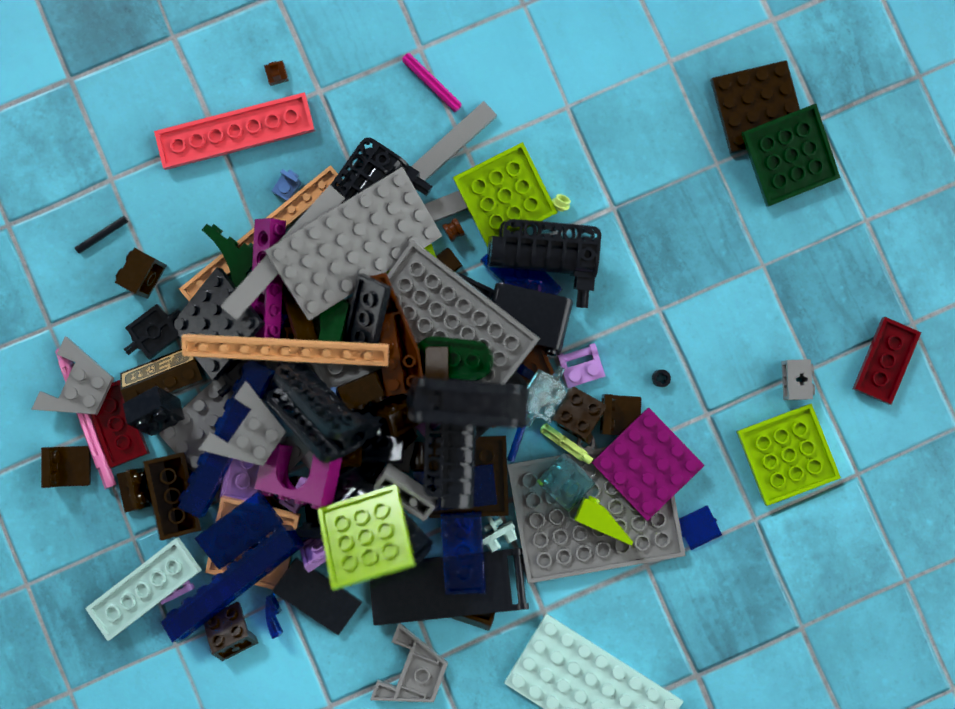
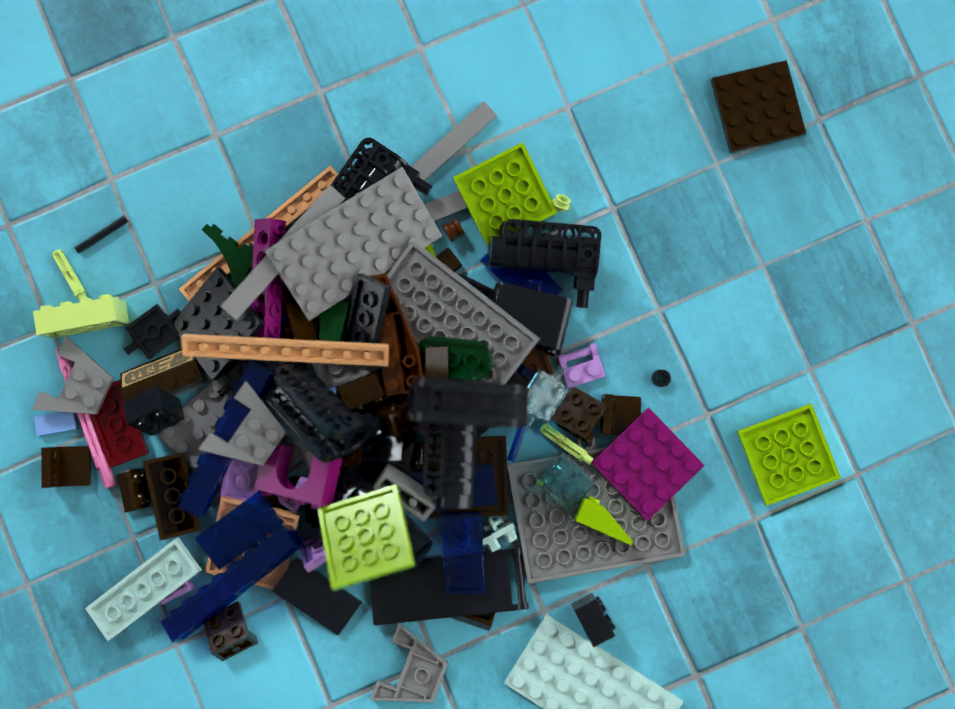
dark brown brick [114,247,167,299] -> none
coral plate [154,92,315,170] -> none
reddish brown tile [264,60,289,86] -> none
clear blue slope [265,592,283,639] -> none
medium blue bracket [272,169,302,201] -> none
dark pink axle [402,53,462,112] -> none
clear blue piece [679,505,722,550] -> none
dark green plate [741,103,840,206] -> none
light grey brick [781,359,815,400] -> none
dark red plate [852,317,922,405] -> none
none -> yellowish green brick [33,294,130,338]
none -> light blue tile [34,412,78,436]
none -> yellowish green piece [52,250,87,300]
none -> black brick [571,593,616,648]

